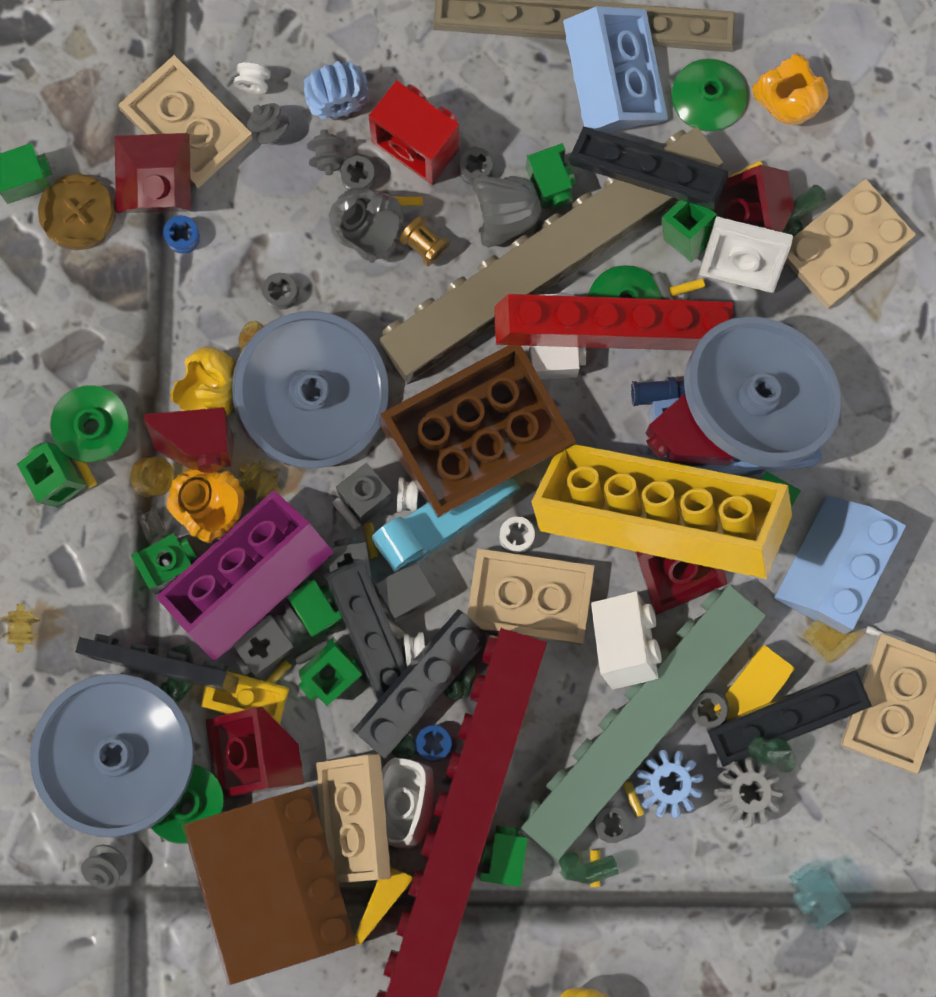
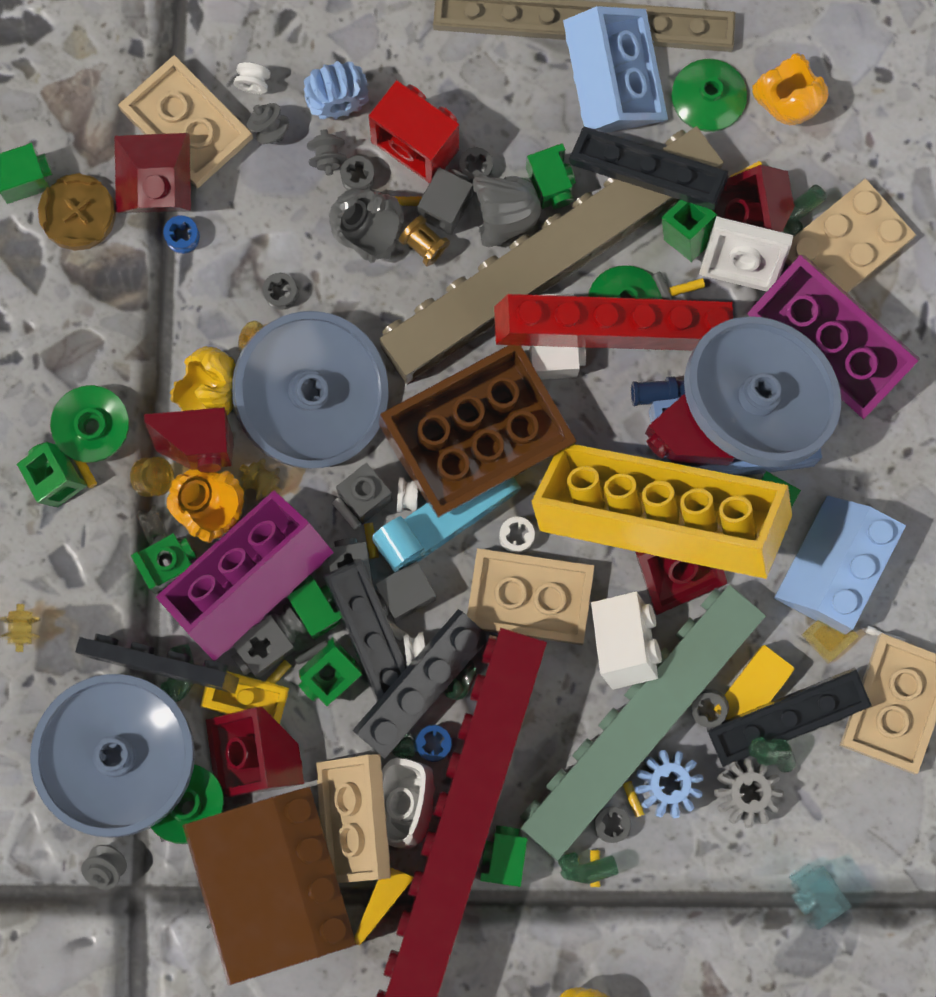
none -> dark grey brick [417,167,473,235]
none -> magenta brick [747,255,920,420]

